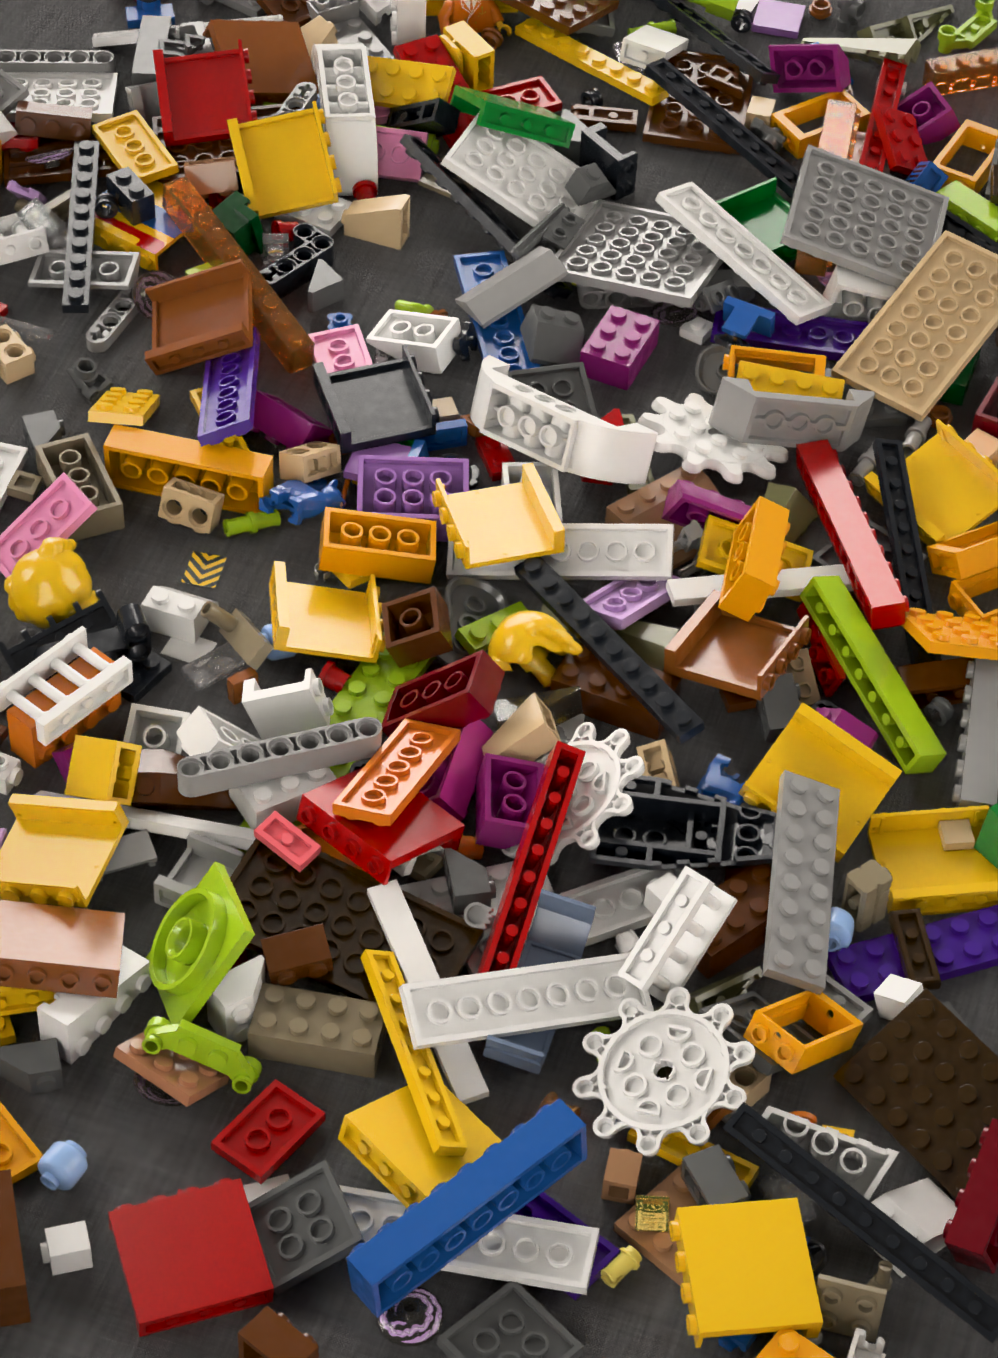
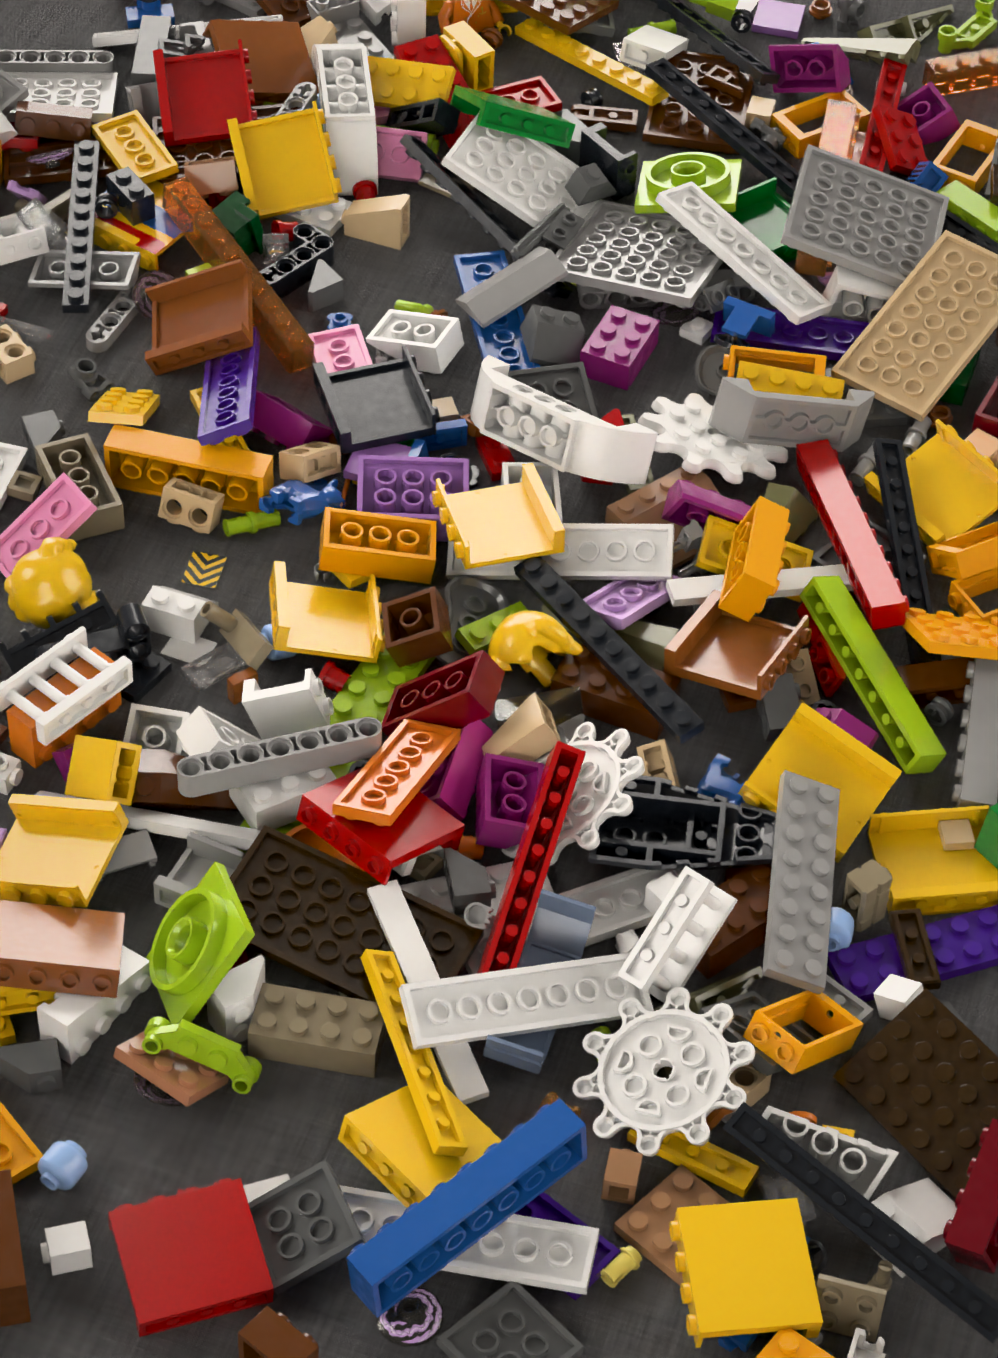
red plate [211,1079,326,1184] -> none
coral plate [254,811,321,872] -> none
reddish brown brick [260,923,334,986] -> none
black piece [453,321,477,361] -> none
clear yellow tile [635,1195,670,1232] -> none
dark grey brick [681,1144,751,1206] -> none
none -> lime piece [634,152,742,214]

